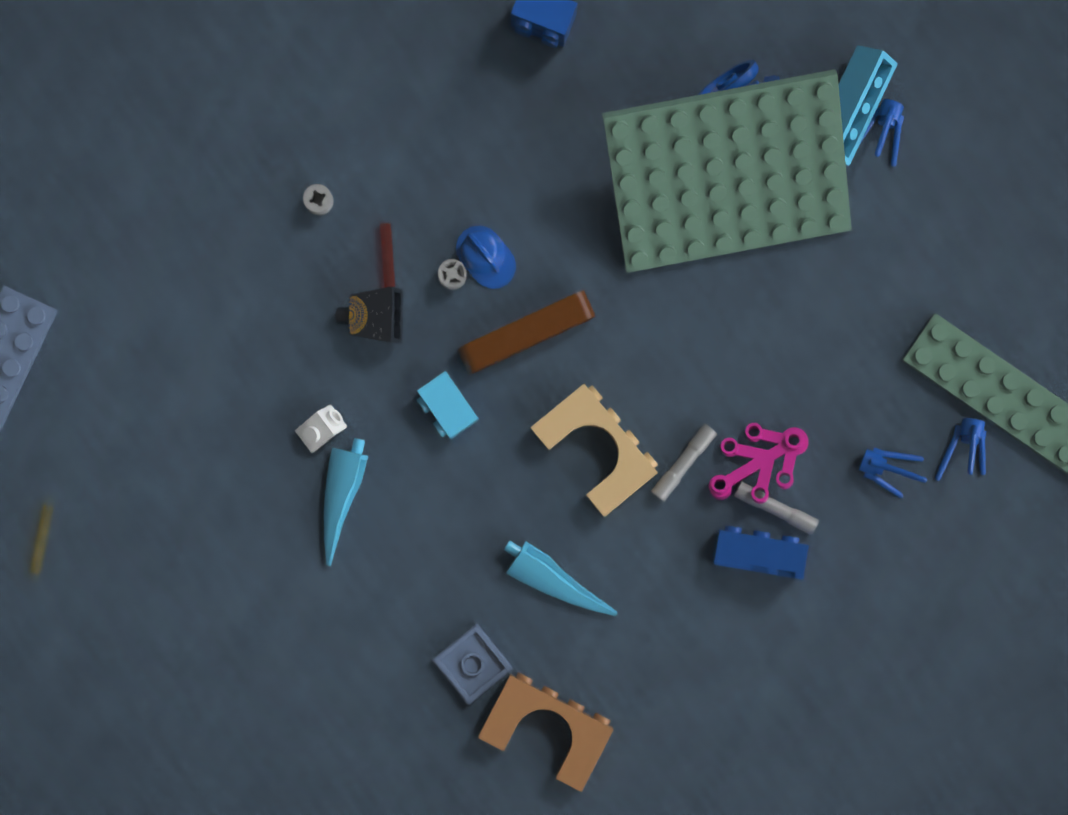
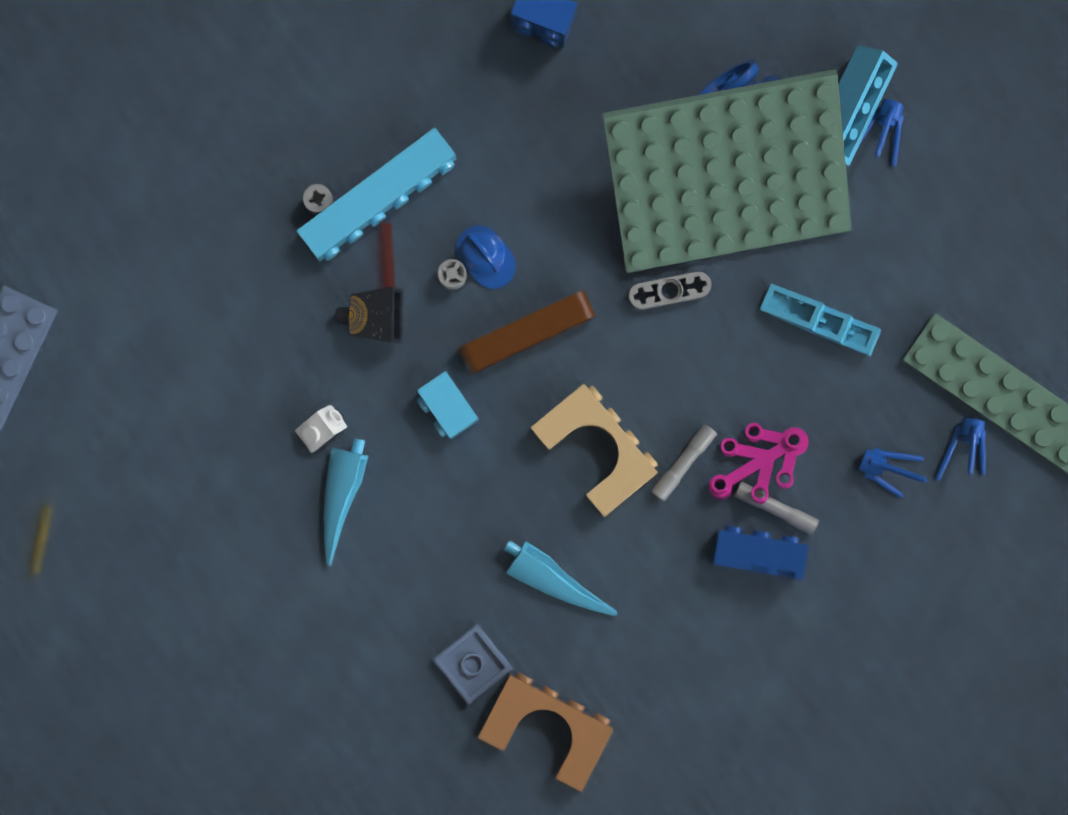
none -> medium azure brick [297,127,457,261]
none -> light grey beam [628,272,711,310]
none -> medium azure slope [760,283,881,357]

